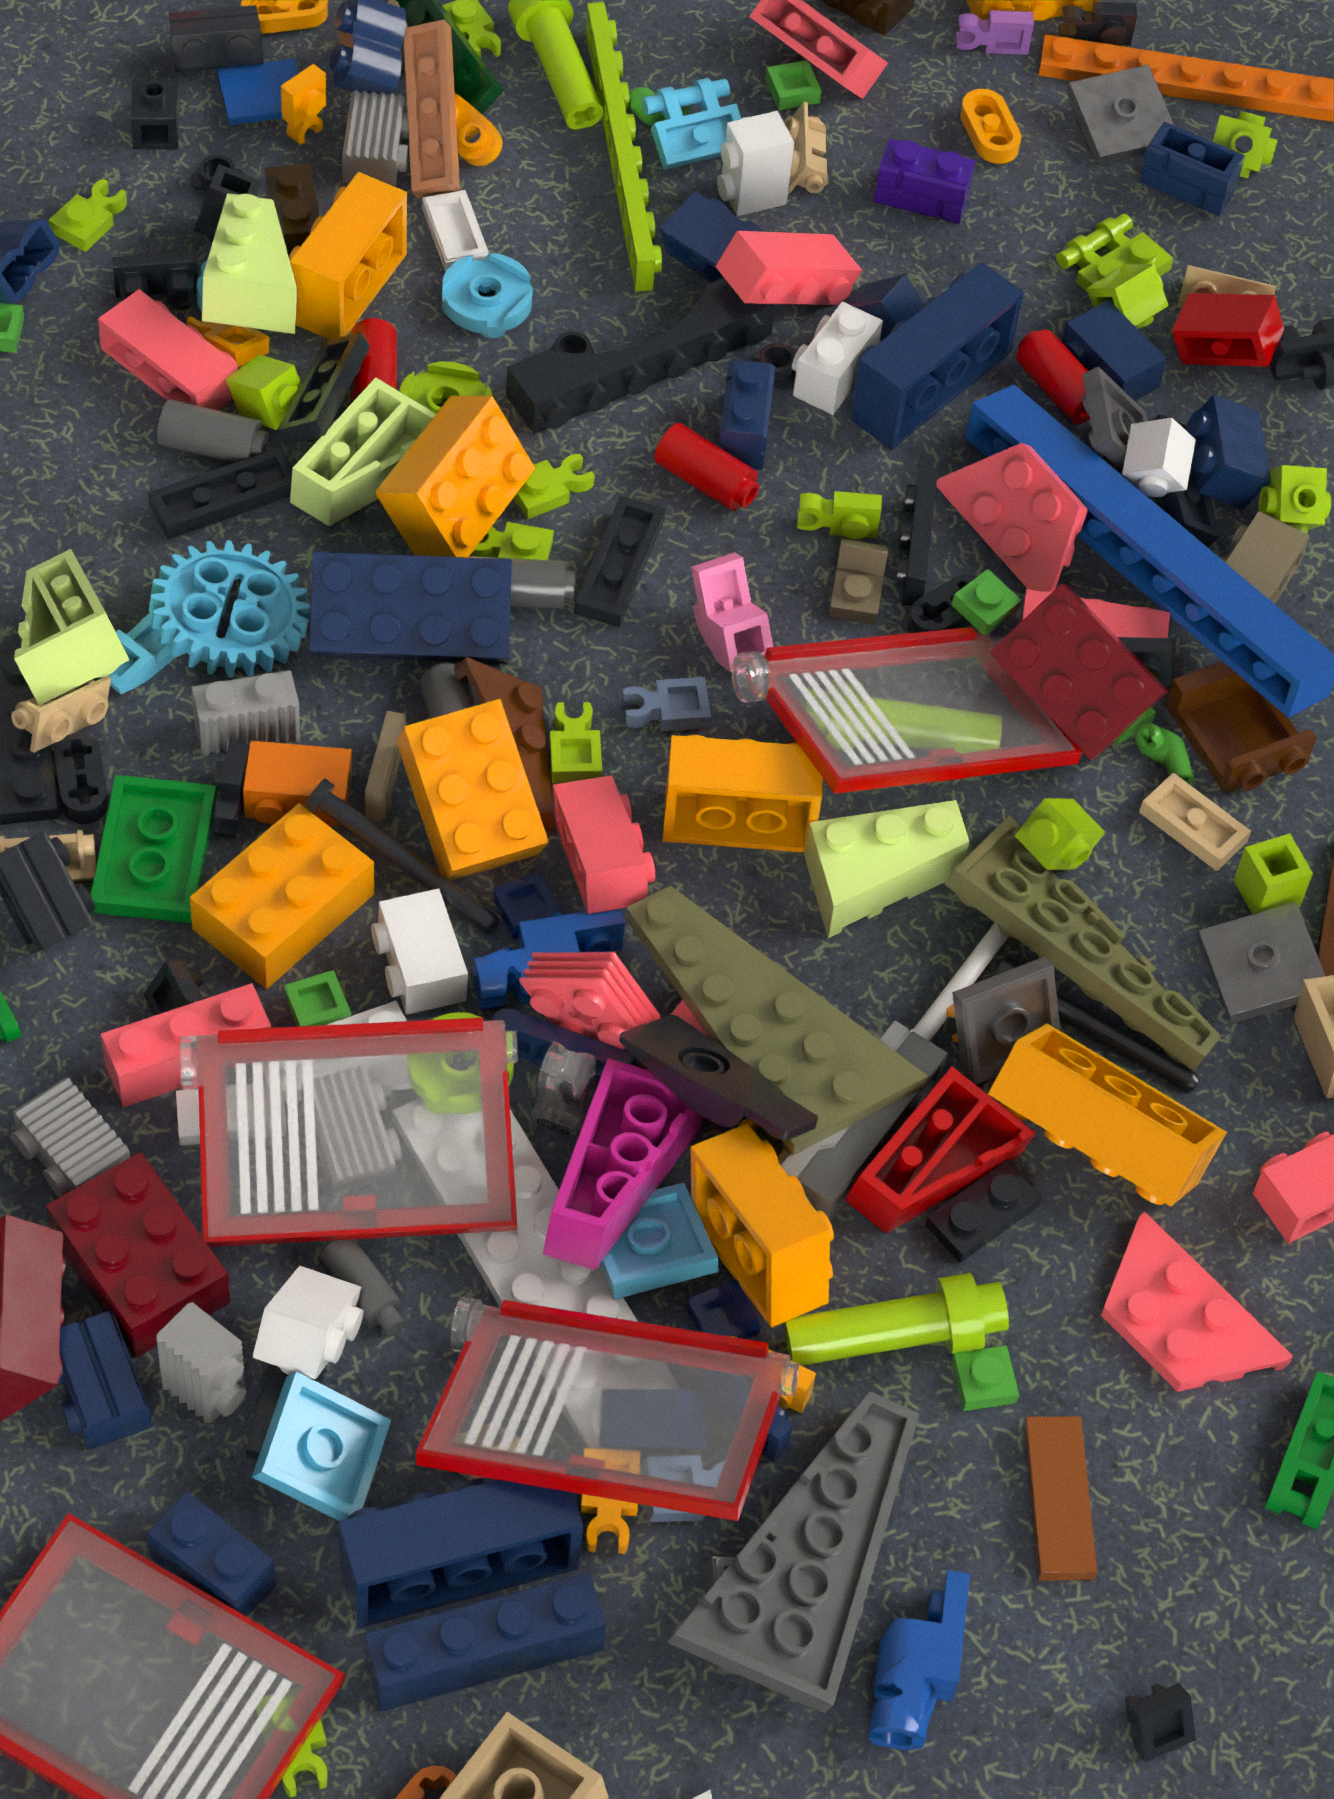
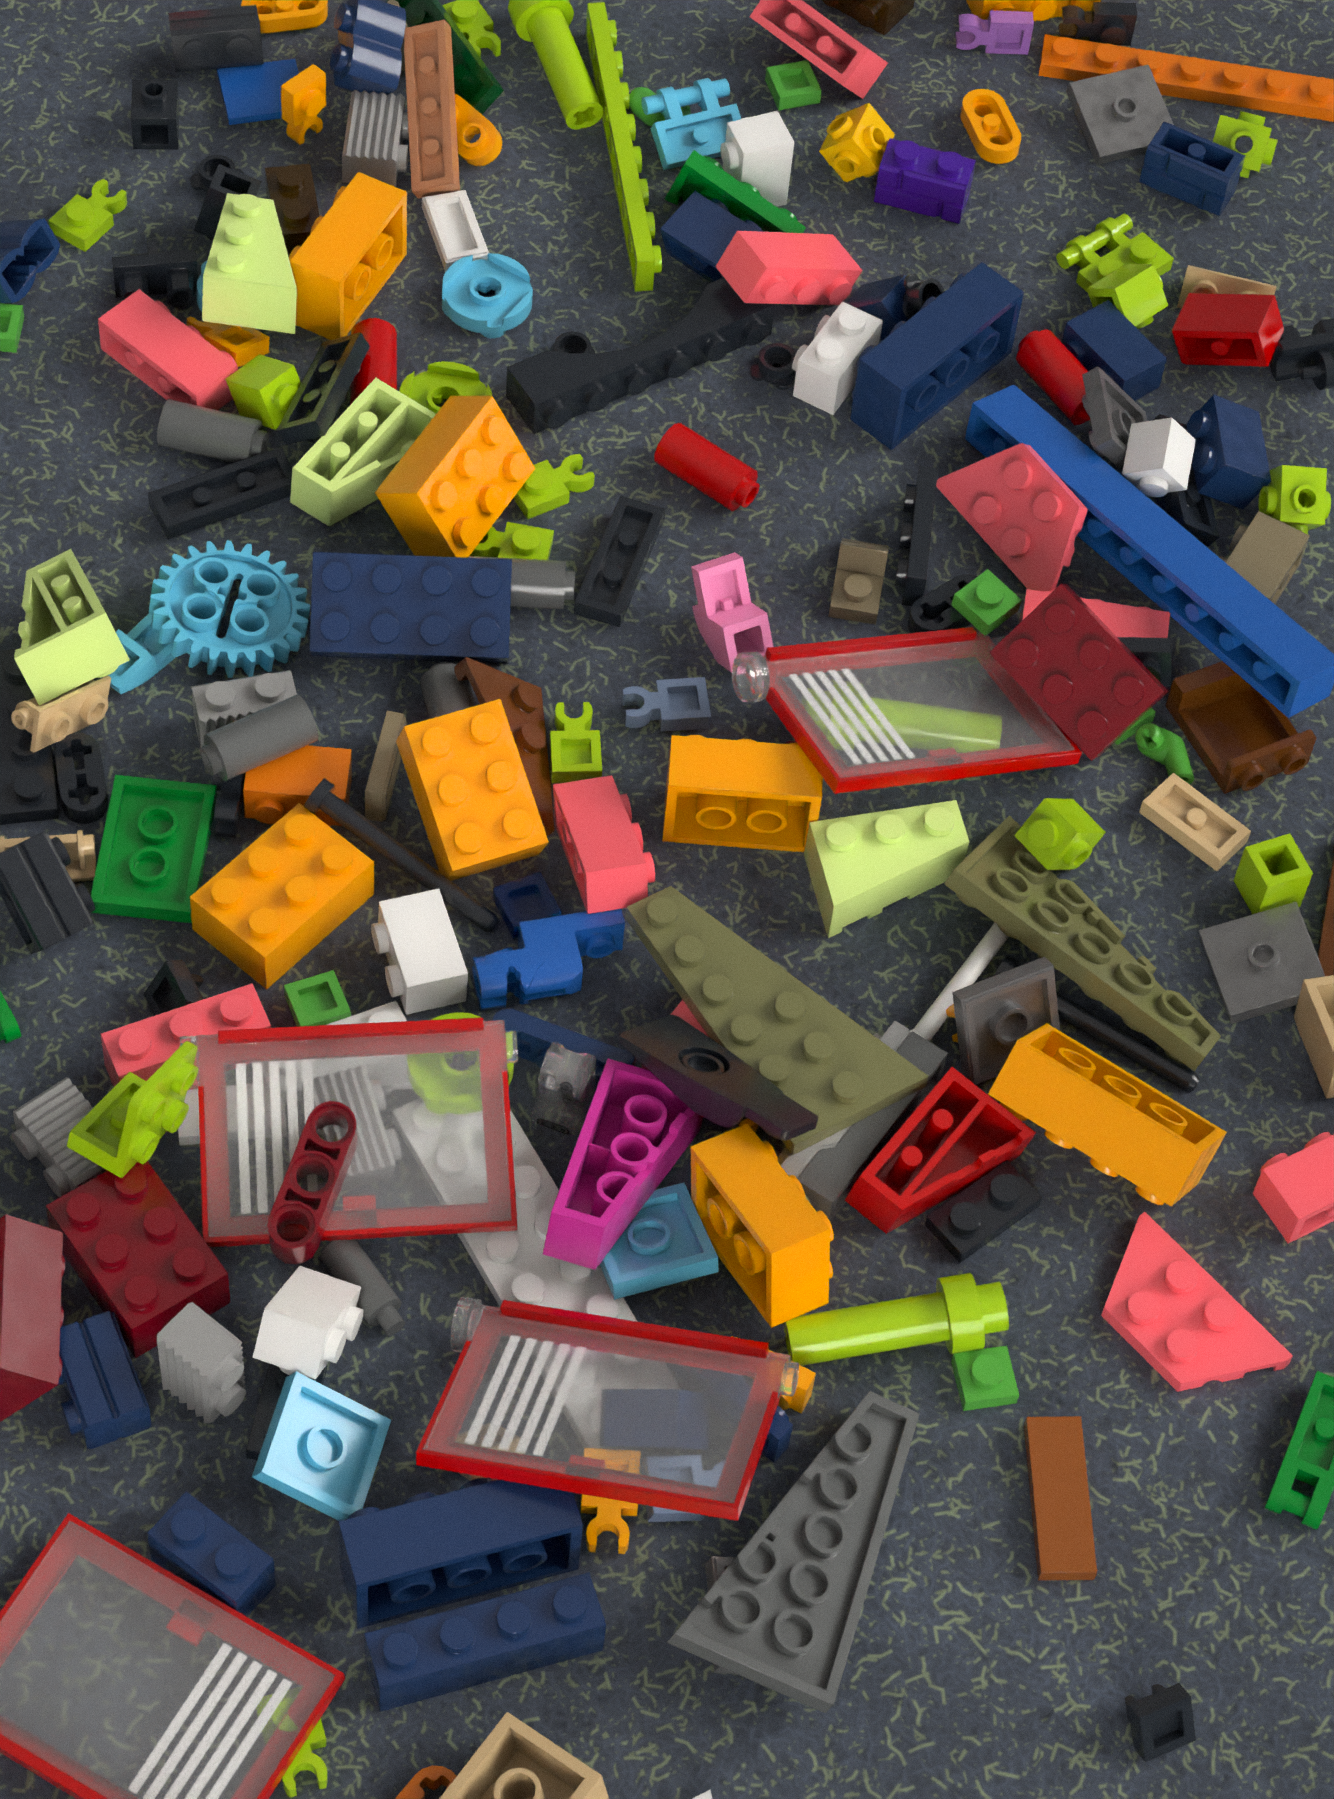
coral brick [519,952,661,1050] -> none
clear blue plate [686,1279,761,1339] -> none
dark blue brick [718,359,775,470] -> none
tan hinge [784,102,828,194] -> none
lime plate [797,491,882,539] -> none
blue plate [869,1570,970,1750] -> none
none -> lime bracket [66,1041,198,1178]
none -> dark grey brick [199,694,318,781]
none -> dark red beam [267,1101,357,1265]
none -> green wing [665,150,807,233]
none -> yellow brick [819,103,895,182]
none -> black plate [903,274,944,319]

